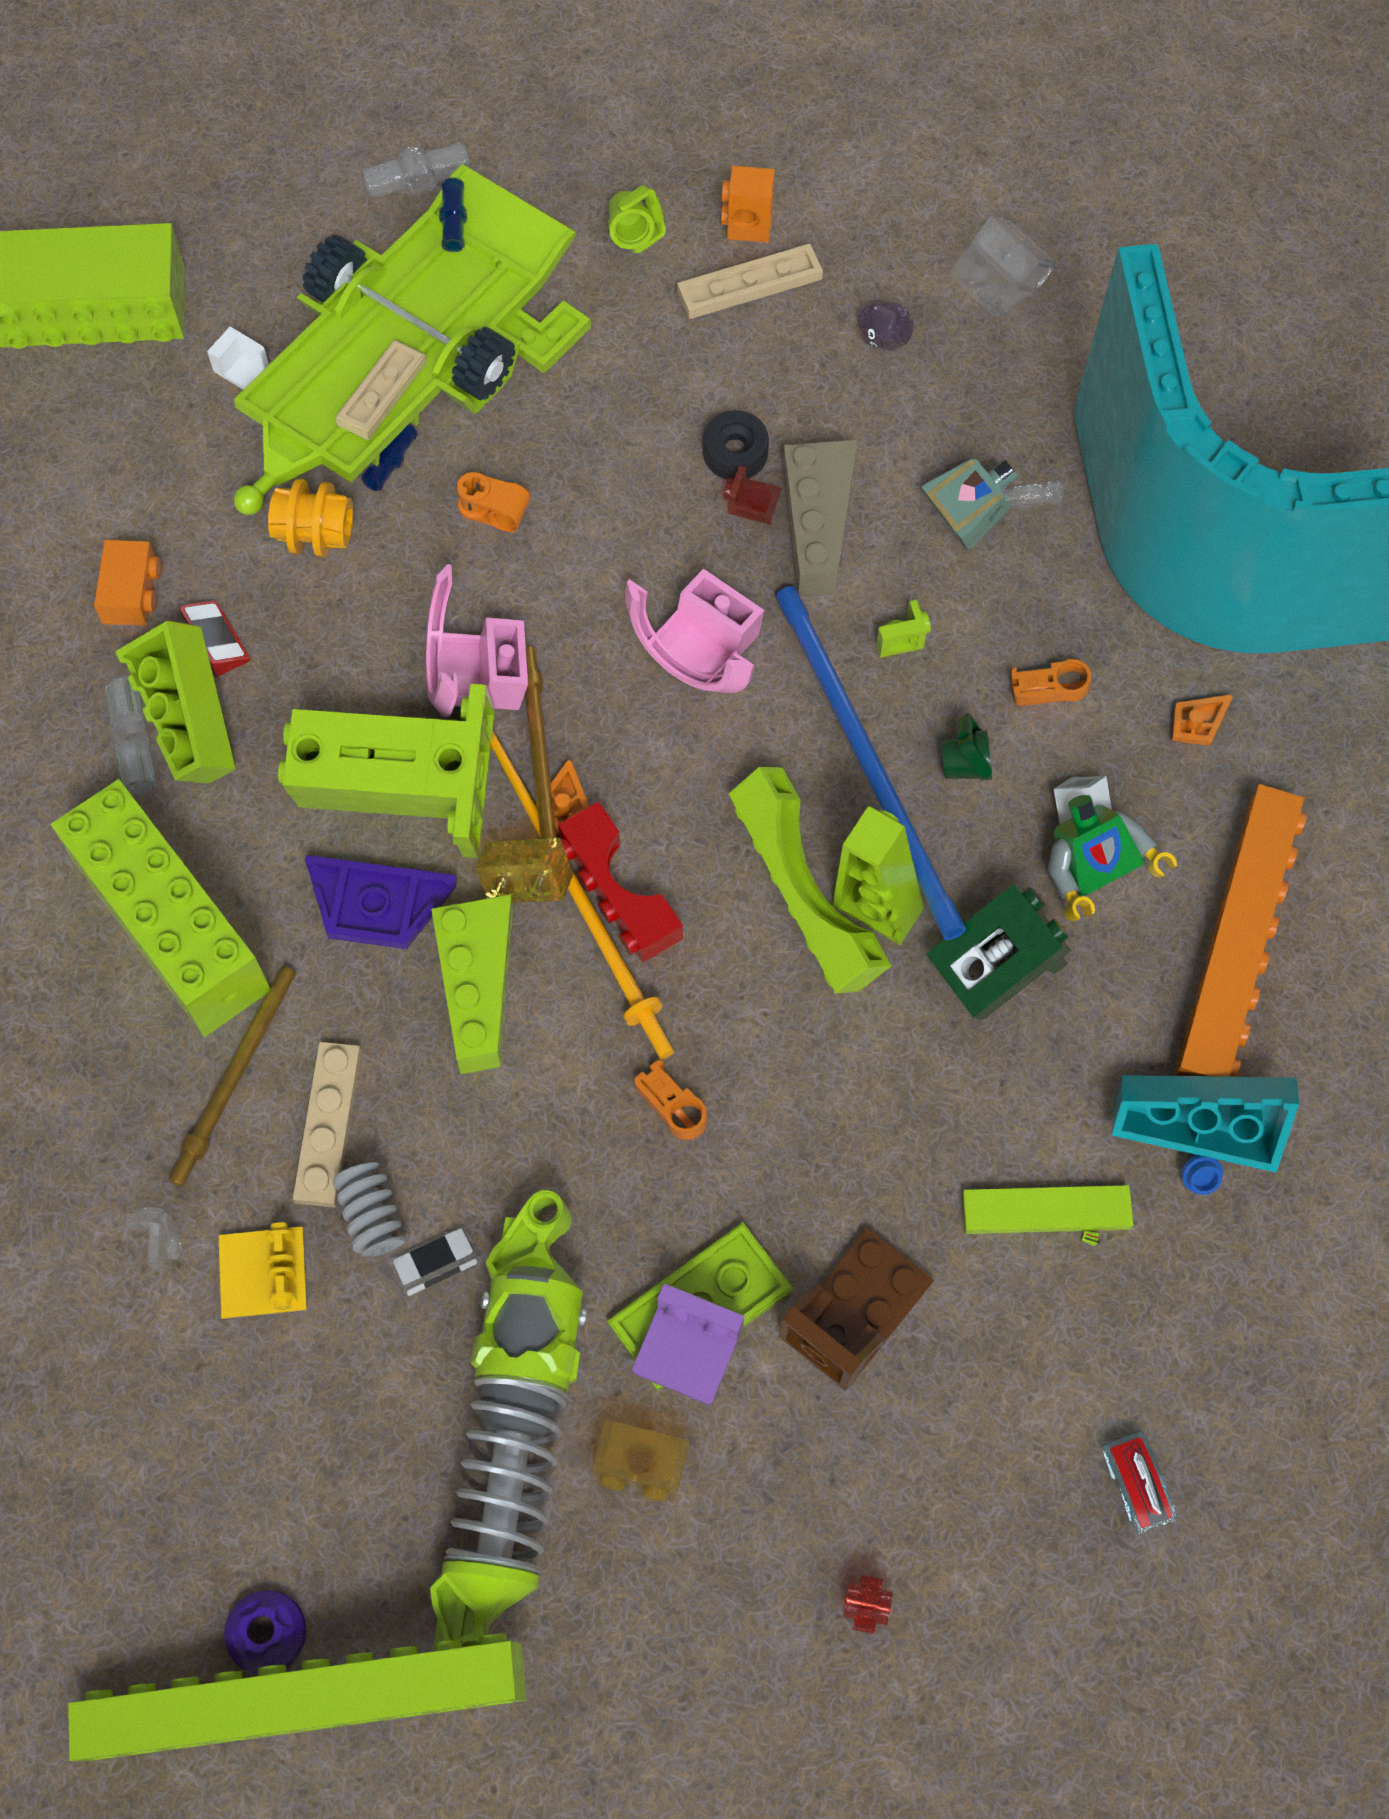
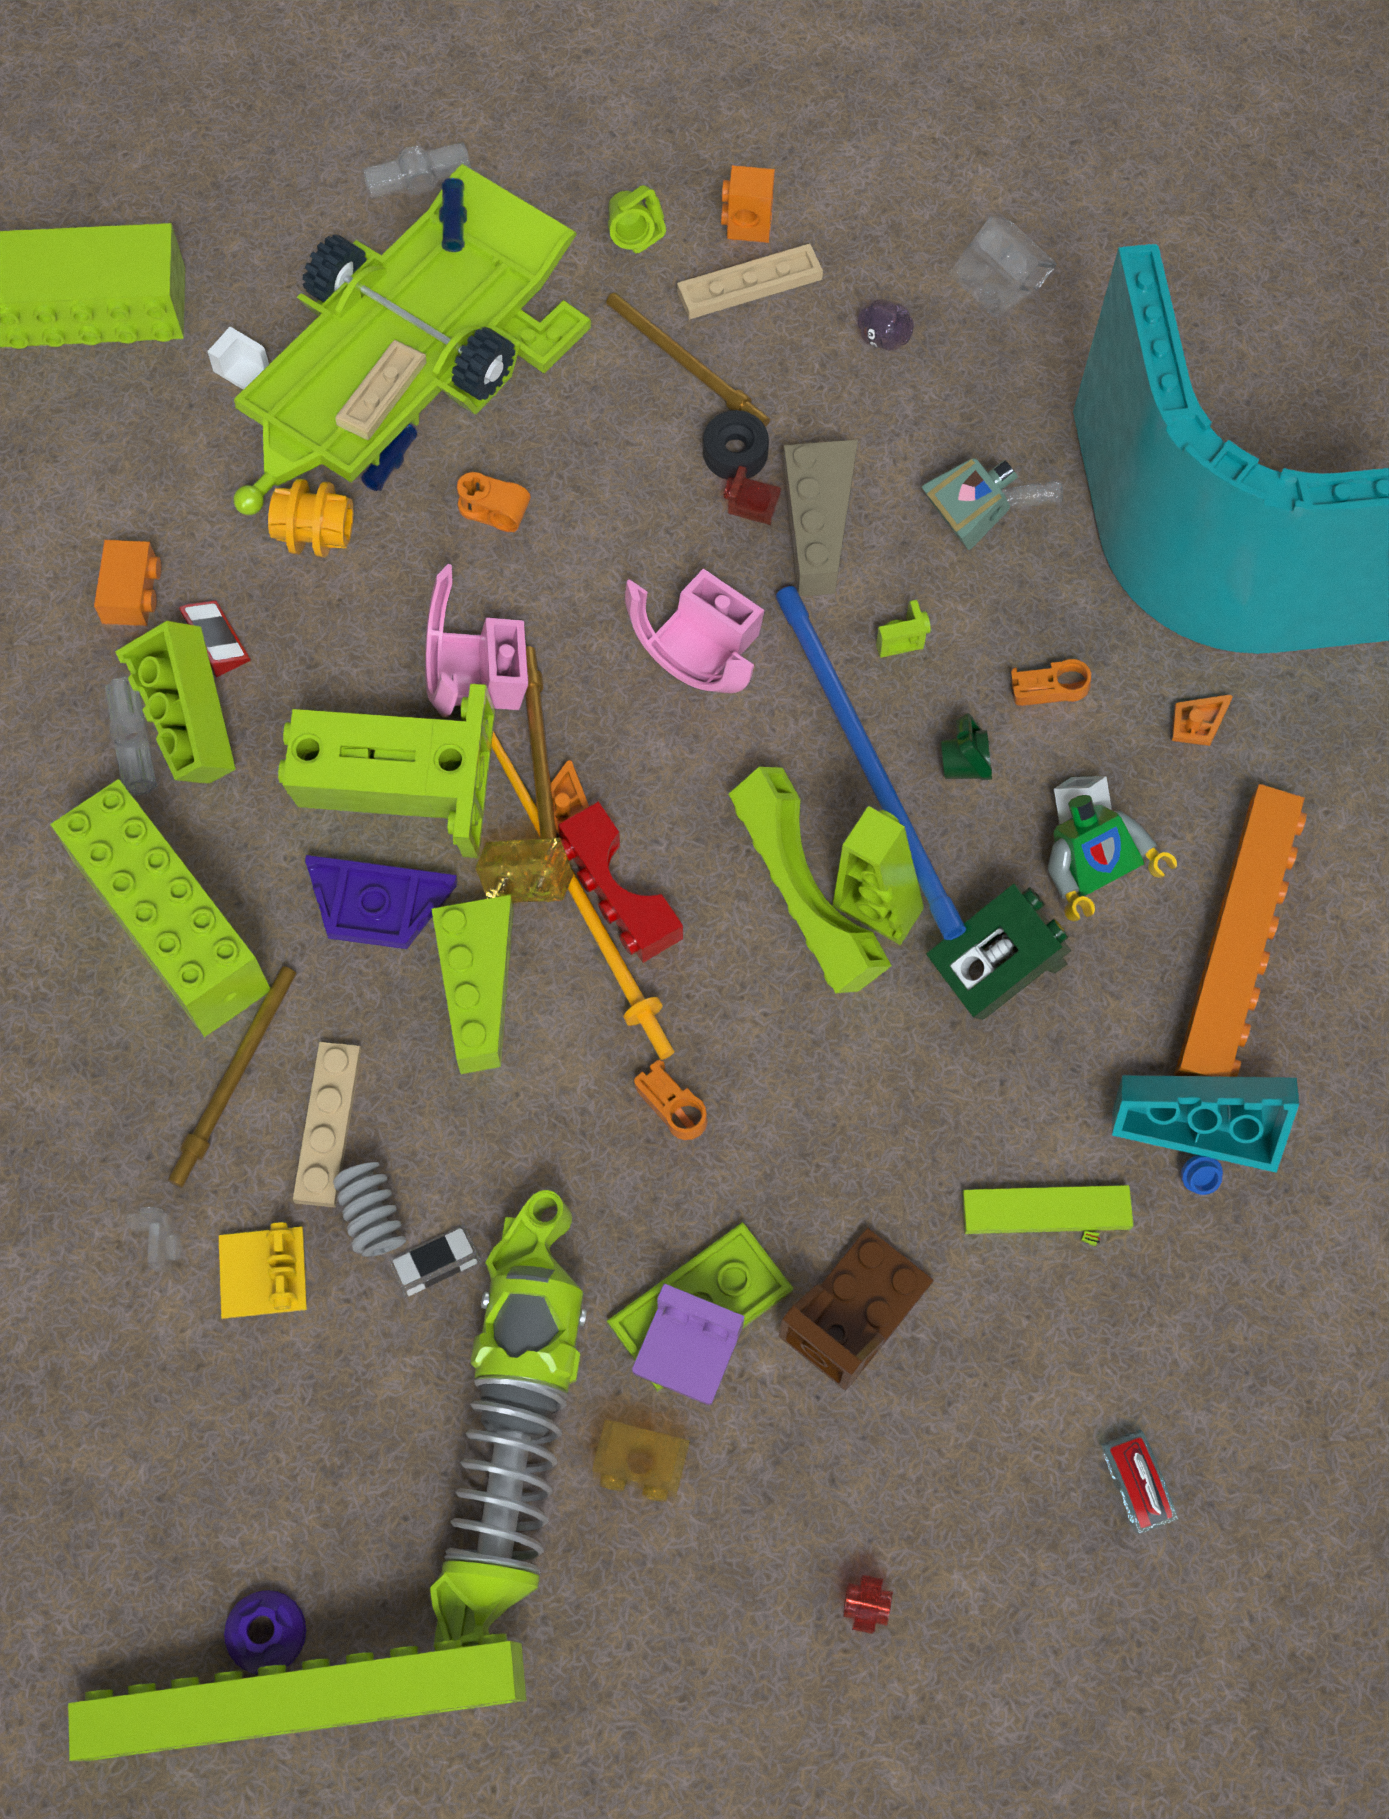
none -> pearl gold bar [606,292,770,427]

